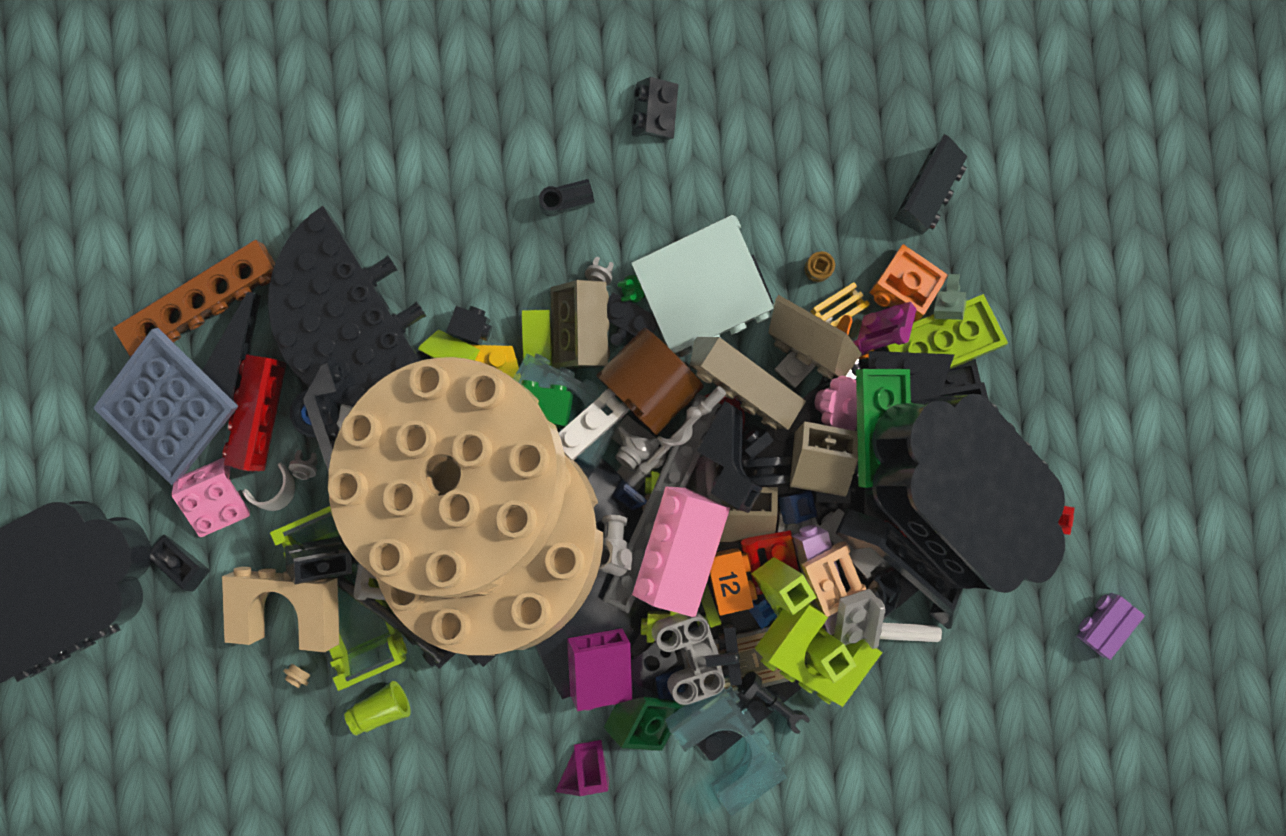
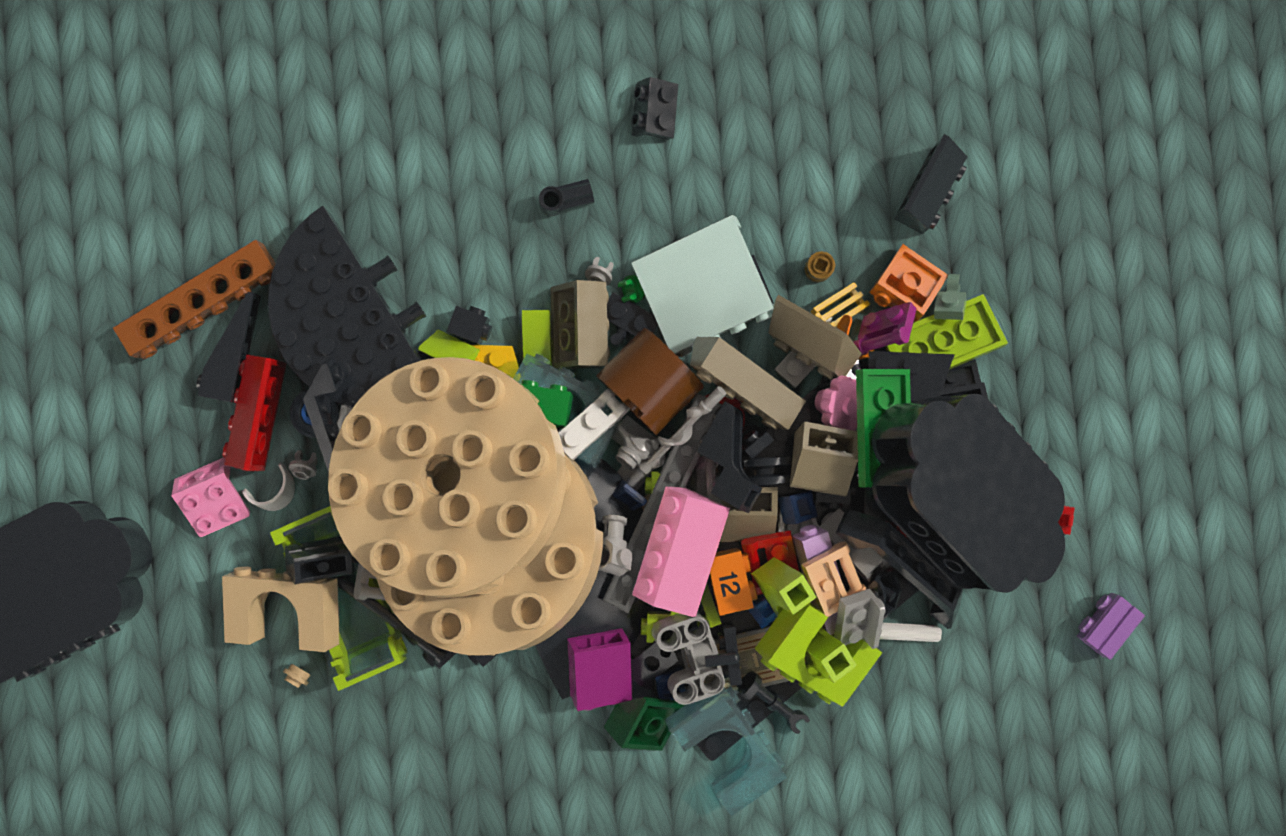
sand blue plate [94,328,238,485] -> none
black slope [150,534,210,592] -> none
lime plant [344,681,411,735] -> none
magenta slope [555,740,609,796] -> none

